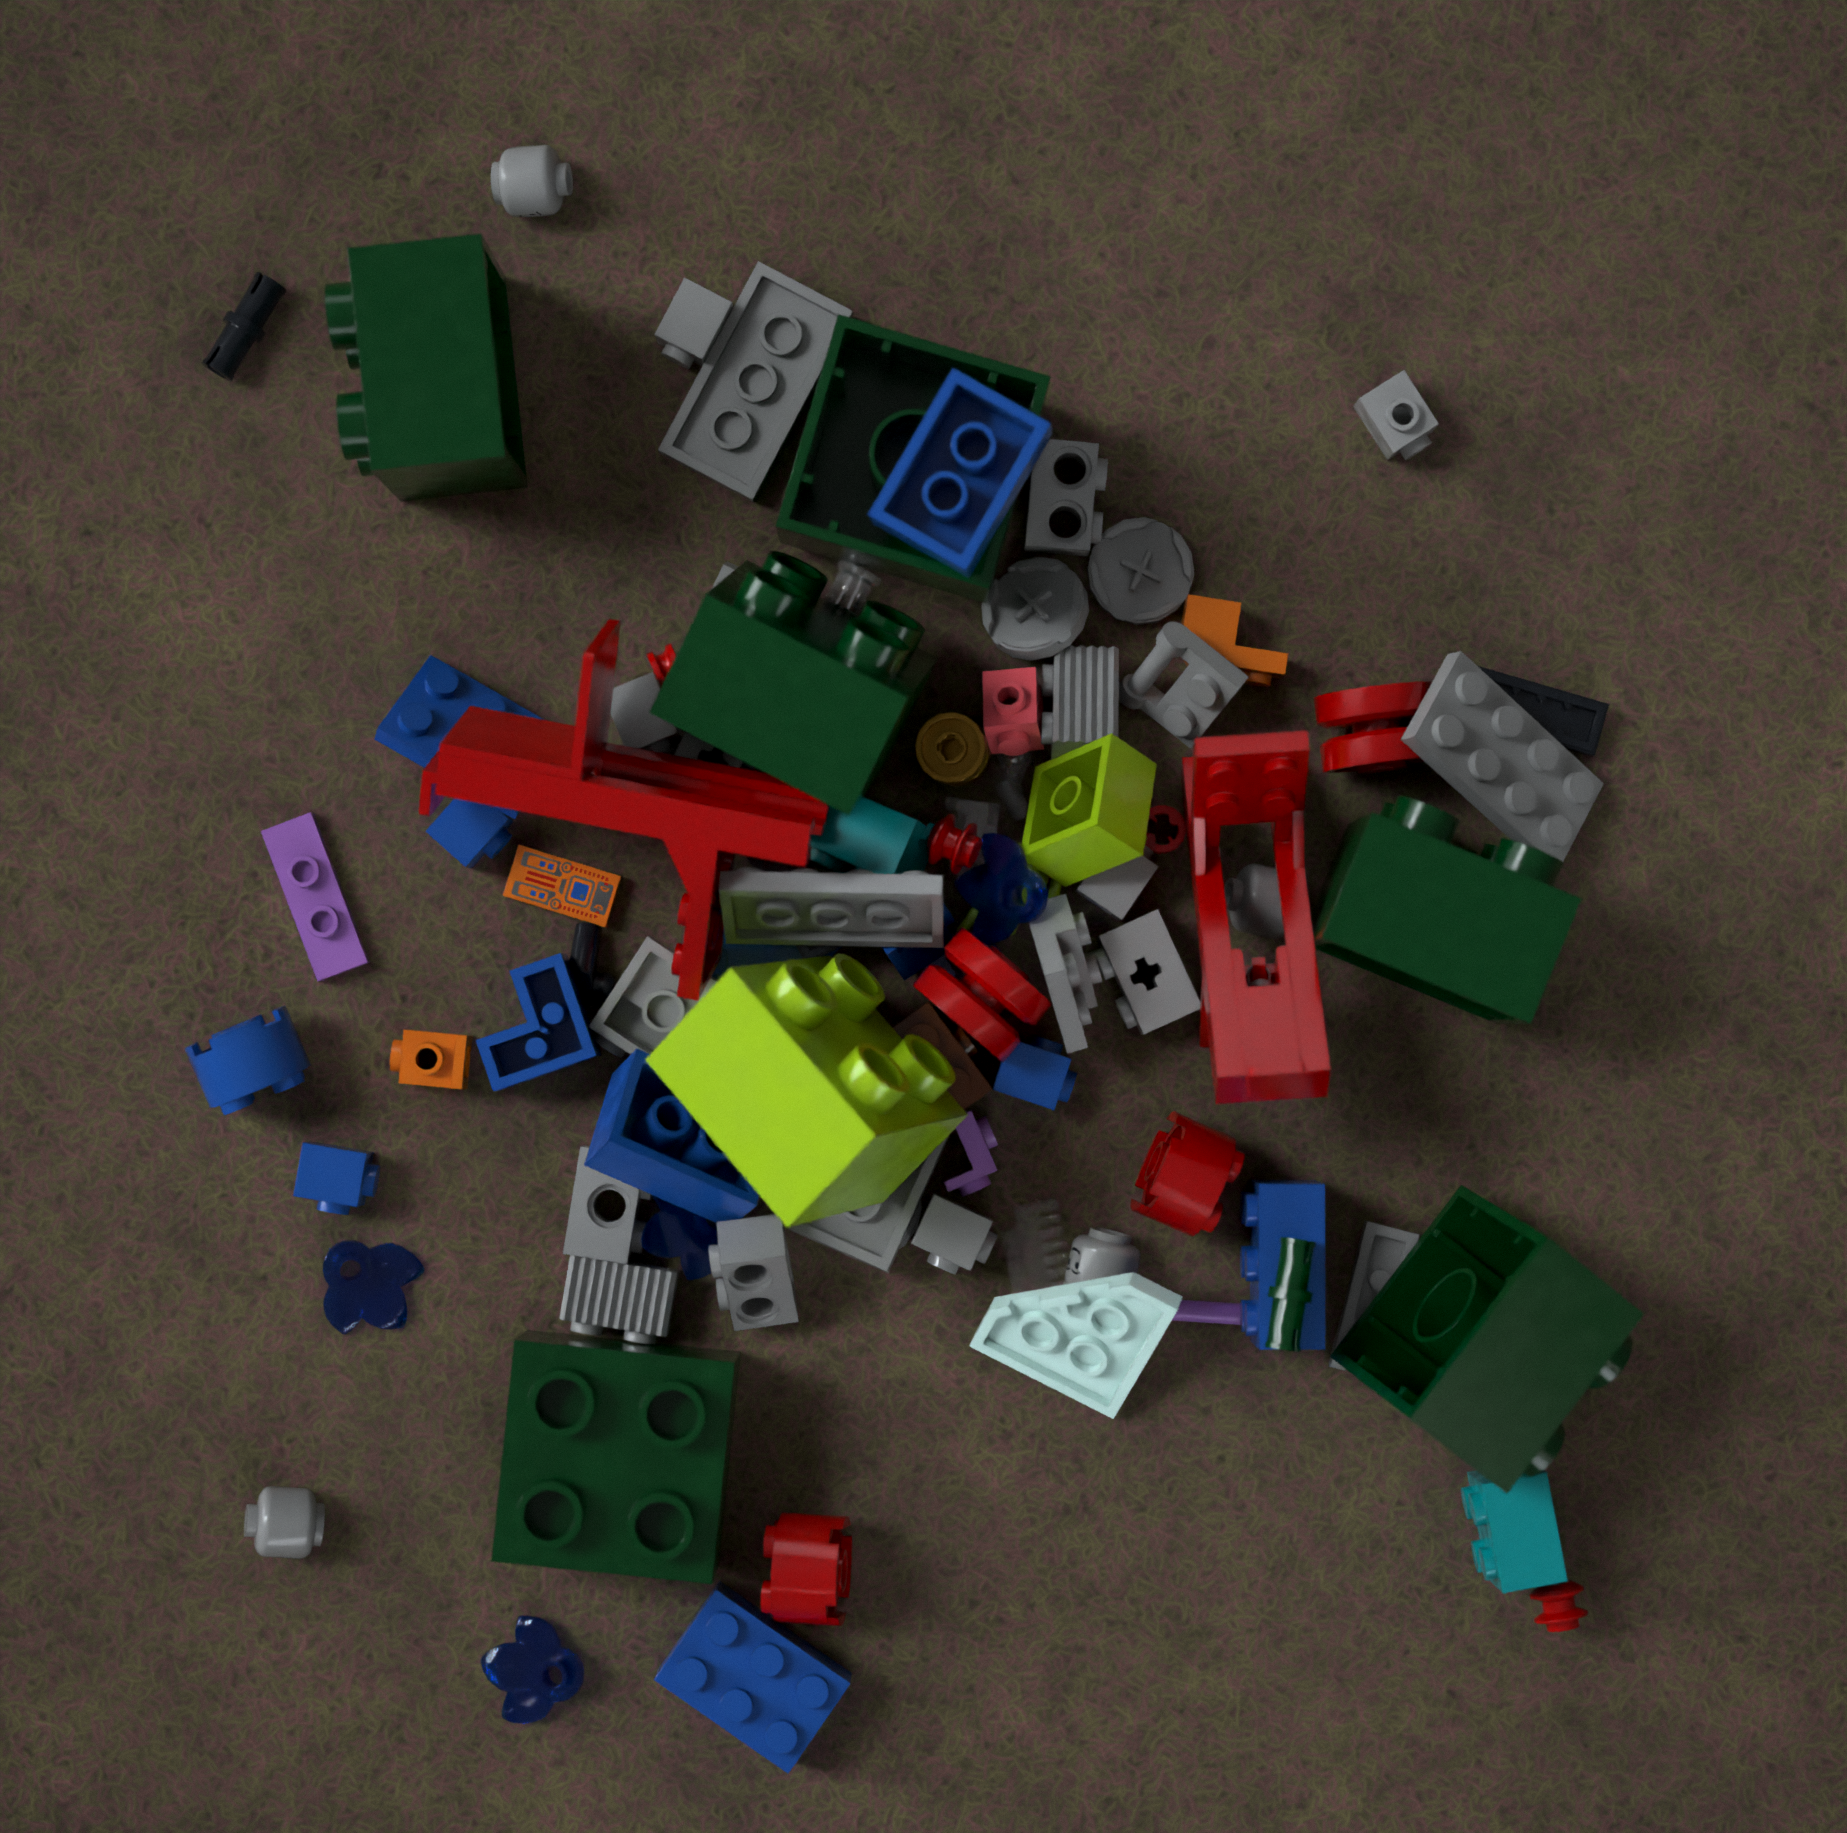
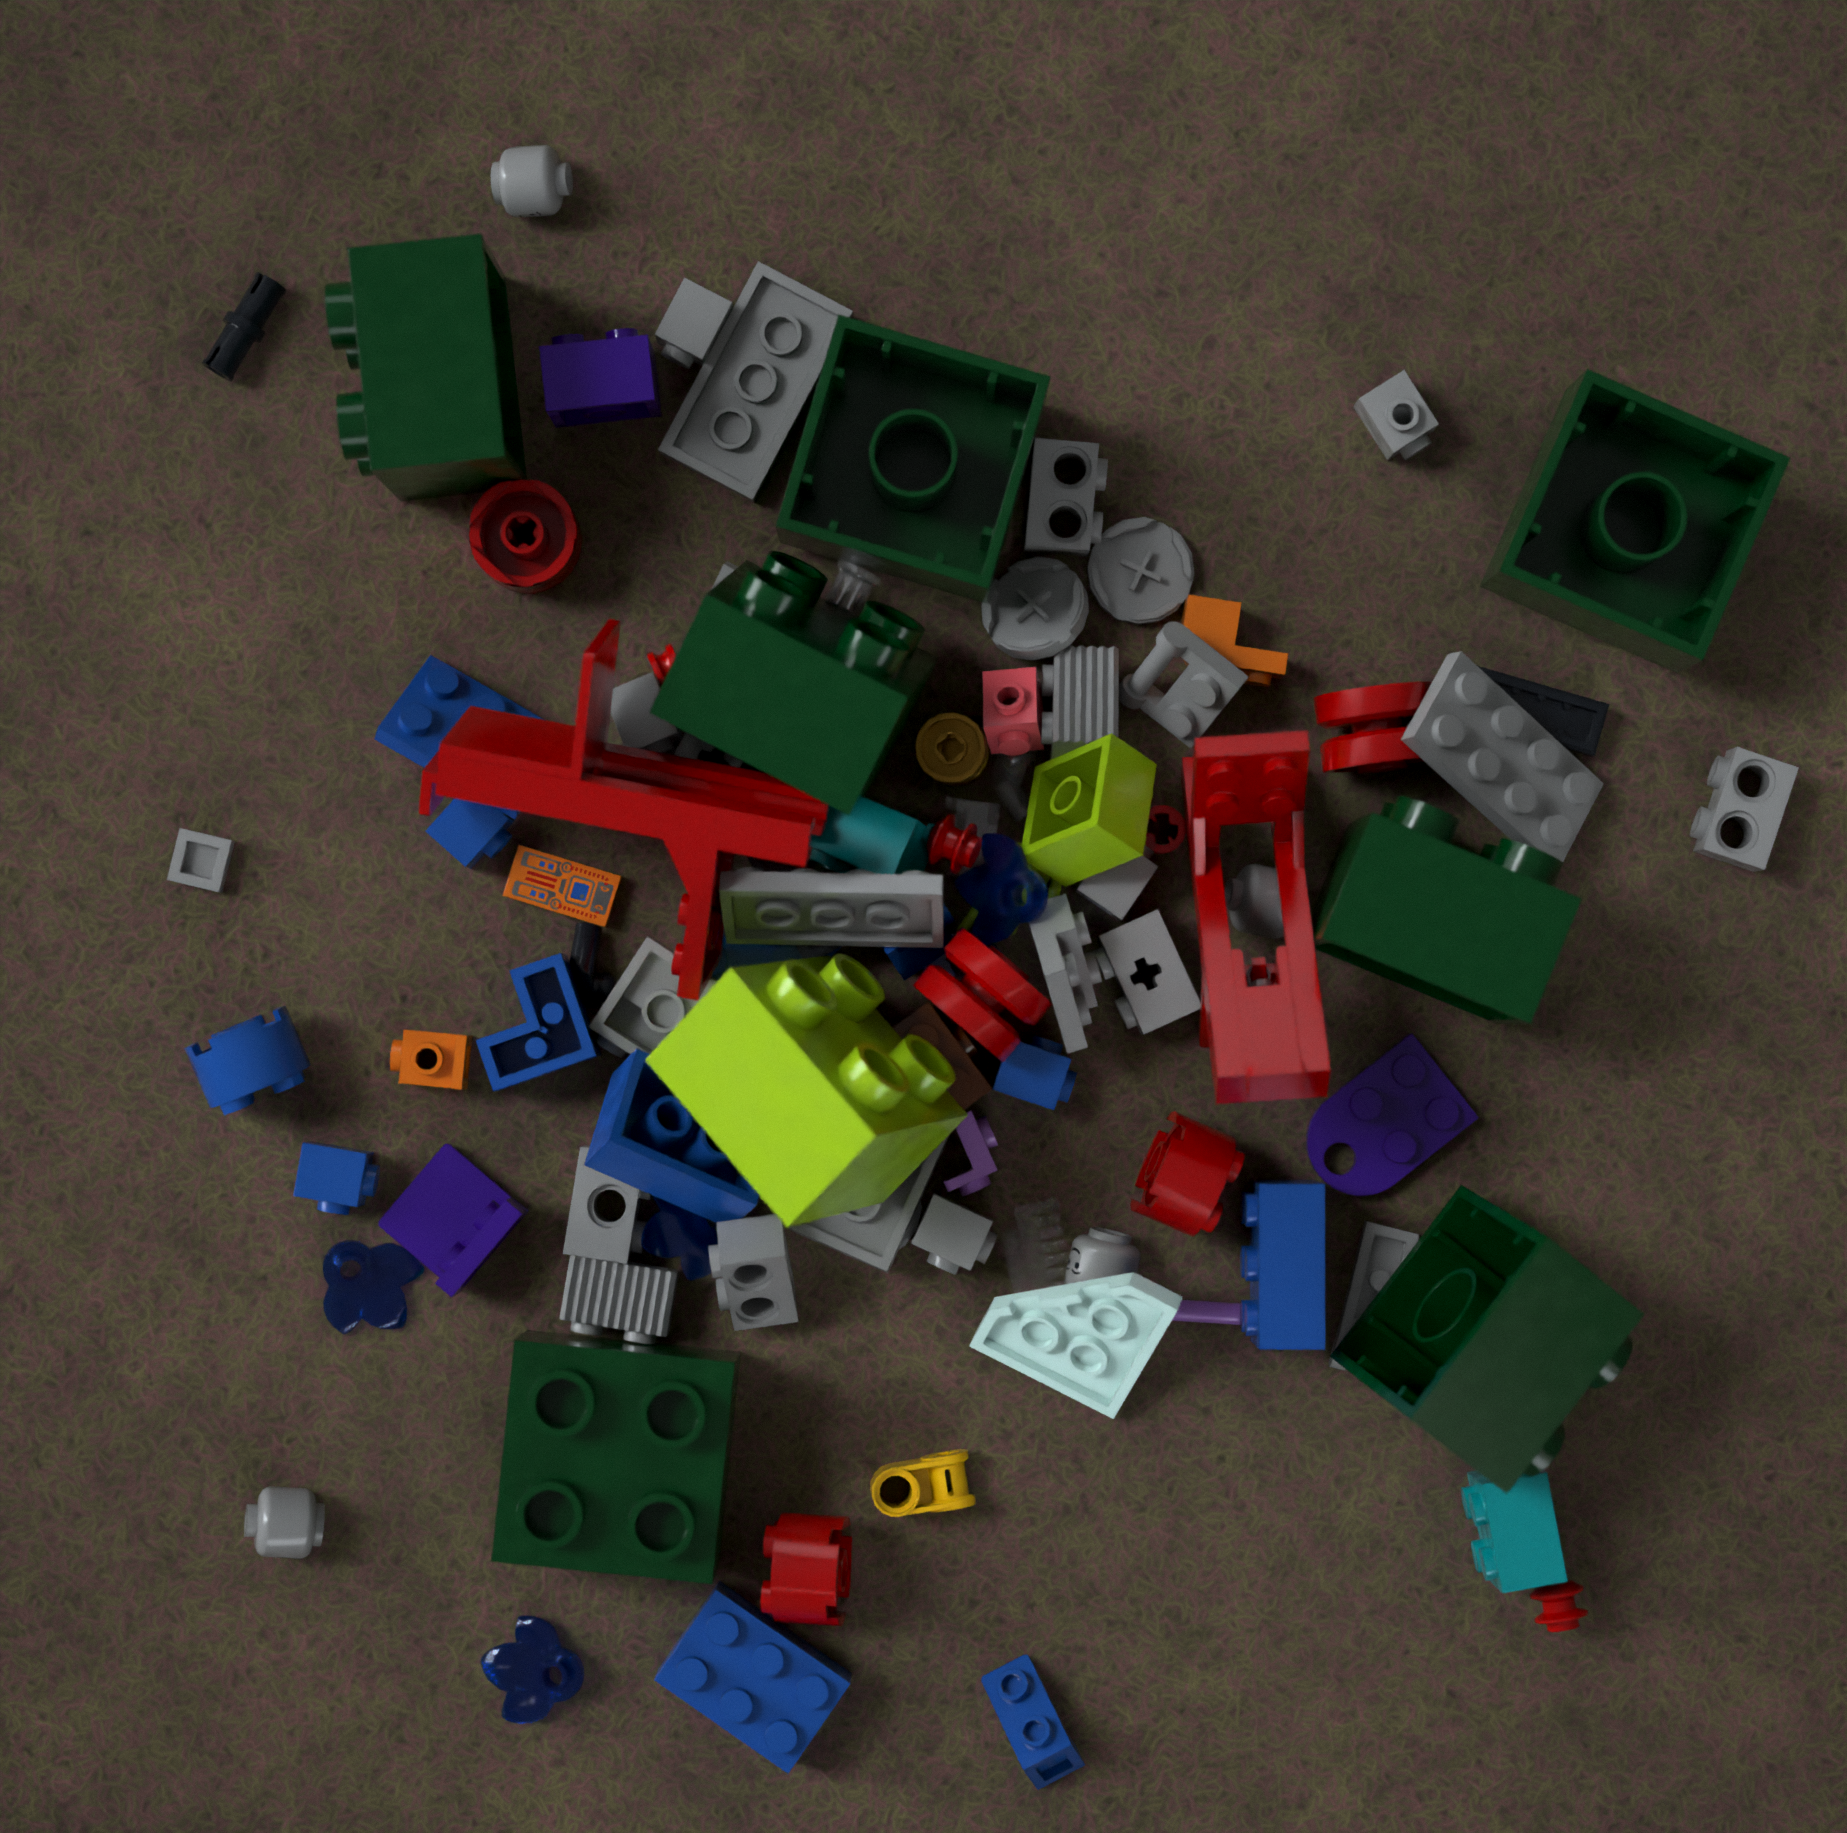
medium lavender plate [261,812,370,982] -> none
blue brick [868,368,1052,579] -> none
dark green pin [1265,1237,1316,1352] -> none
none -> light grey tile [167,828,235,893]
none -> dark purple bracket [378,1144,529,1297]
none -> red brick [469,479,583,594]
none -> dark purple brick [539,328,662,428]
none -> yellow piece [870,1449,976,1517]
none -> blue bracket [981,1655,1085,1790]
none -> dark purple plate [1306,1033,1479,1196]
none -> dark green brick [1480,369,1791,673]
none -> light grey brick [1690,747,1799,872]

